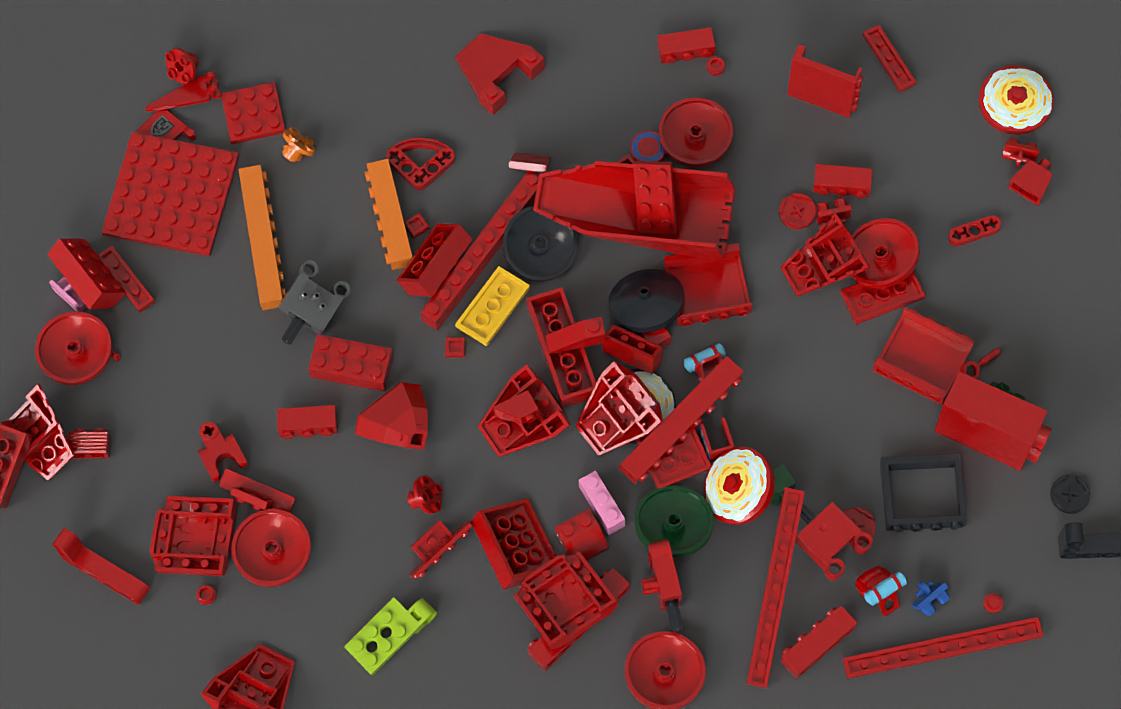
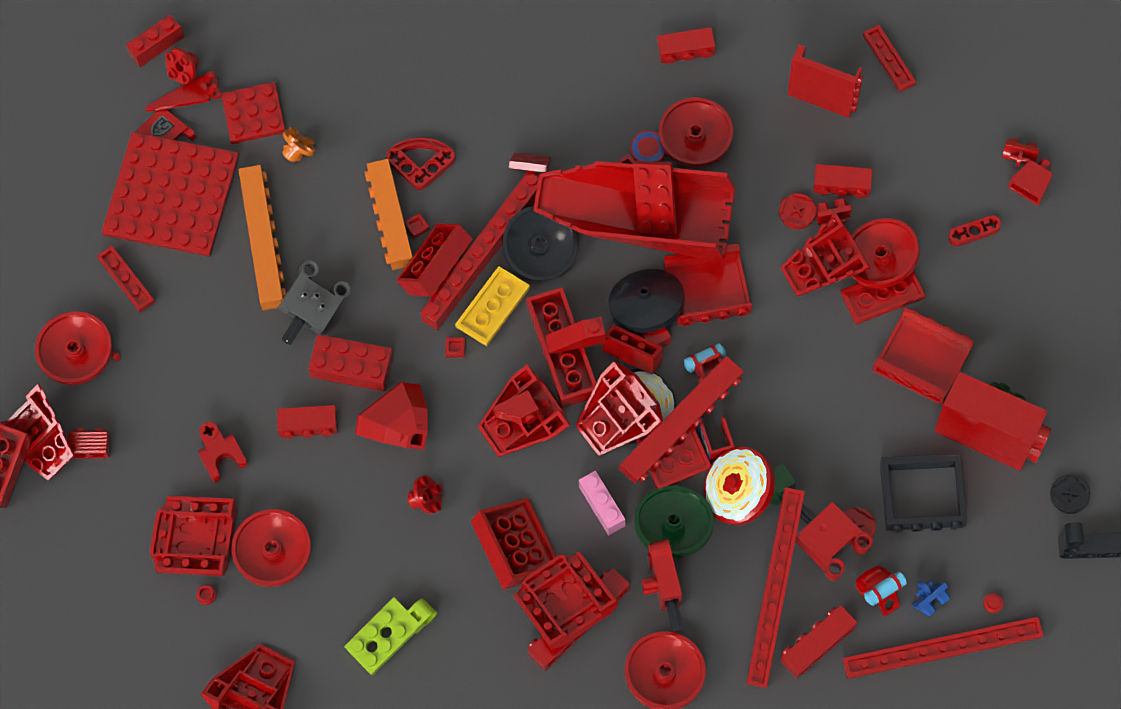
red brick [47,238,126,309] -> none
bright pink panel [49,277,87,312] -> none
red beam [52,528,151,605] -> none
red bracket [219,469,296,513] -> none
red bracket [408,520,472,578] -> none
red wedge [455,34,545,115] -> none
red slope [555,509,609,561] -> none
red tile [707,57,725,76] -> none
red piece [960,348,1001,379] -> none
dish [978,66,1054,135] -> none
none -> red brick [126,14,184,67]

